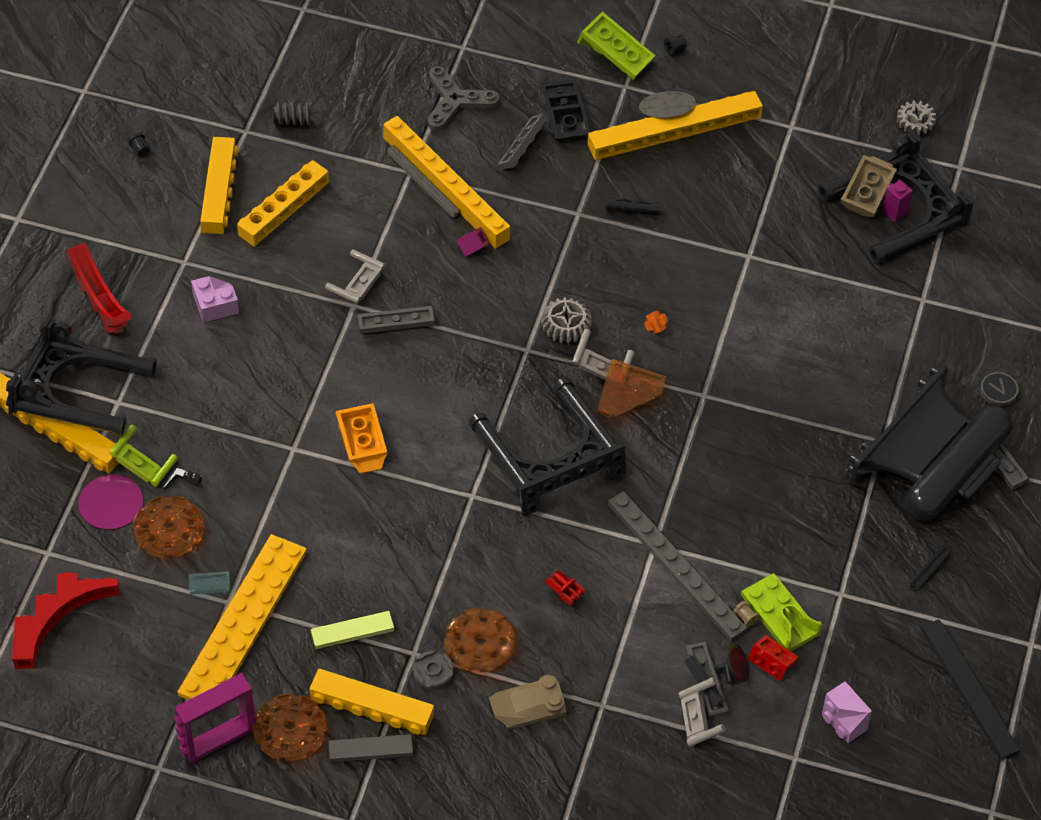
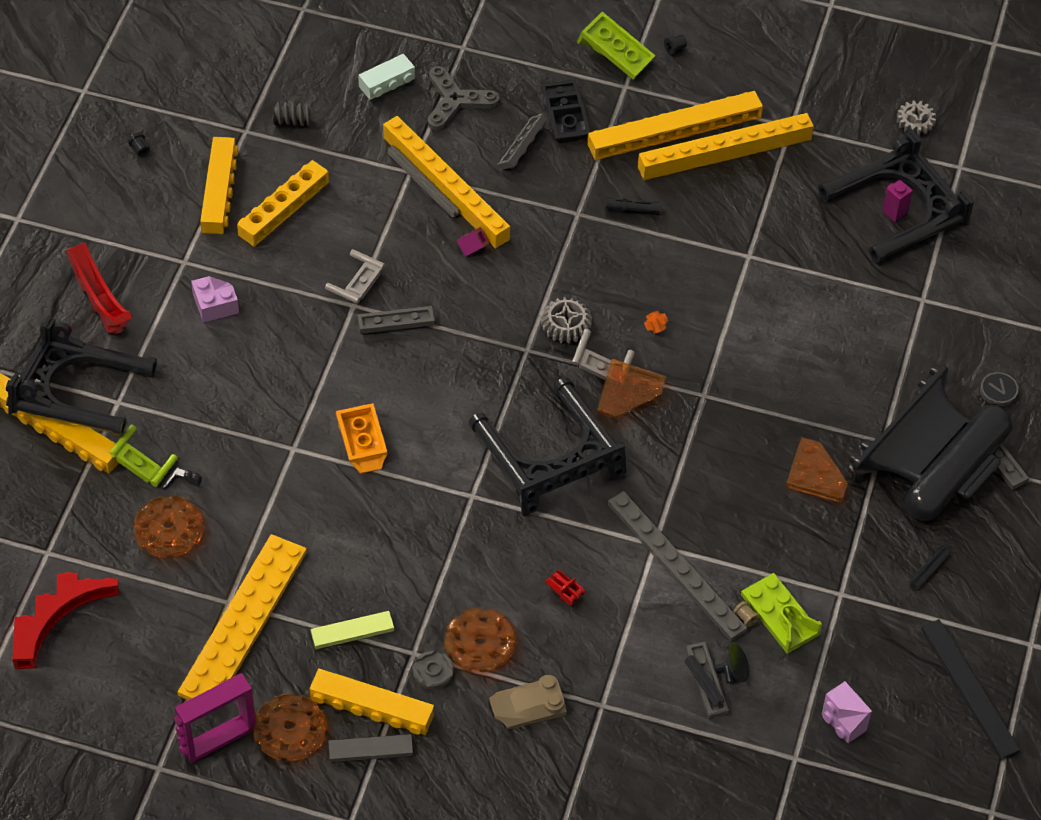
magenta sticker [78,475,143,529] -> none
clear light blue tile [189,571,230,595] -> none
flat silver sticker [639,91,696,118] -> none
light grey plate [679,677,726,747] -> none
red bracket [748,635,799,681] -> none
dark tan slope [841,155,897,217] -> none
none -> light aqua brick [358,54,415,100]
none -> yellow brick [638,113,814,180]
none -> clear orange plate [786,437,848,503]

